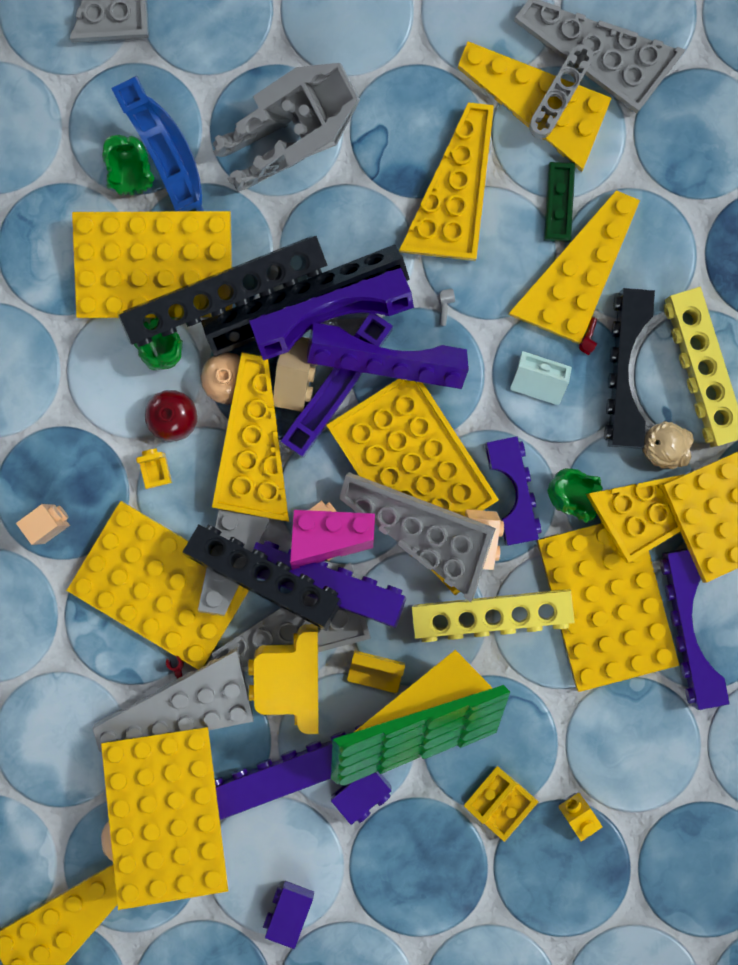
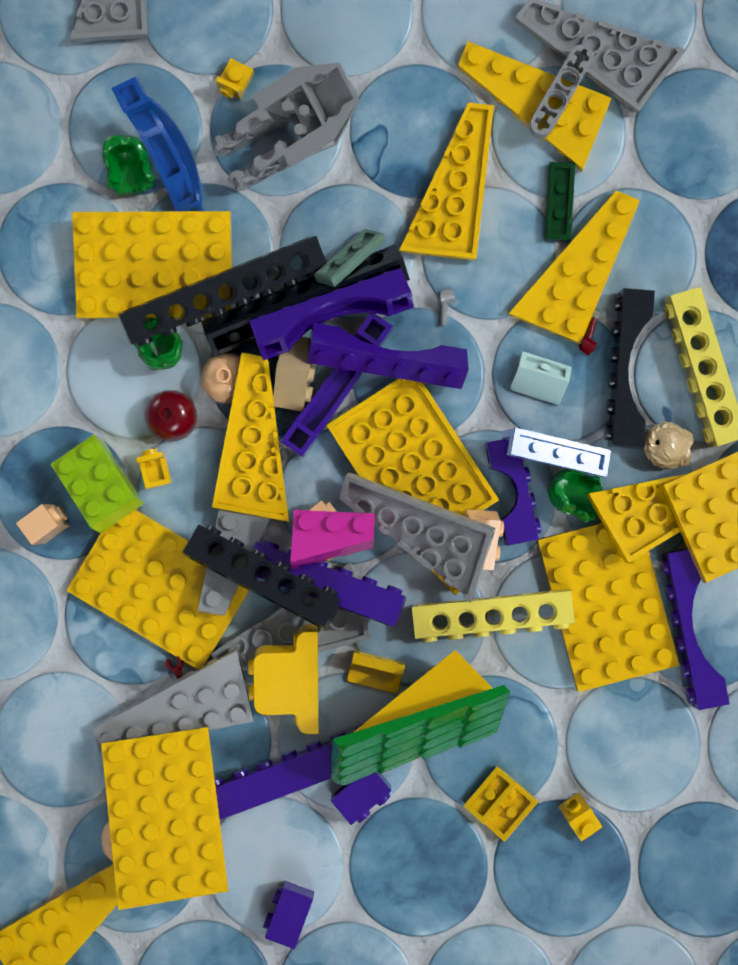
none -> lime brick [51,434,144,533]
none -> yellow bracket [215,58,254,100]
none -> sand green tile [314,229,386,287]
none -> fence [501,428,611,477]

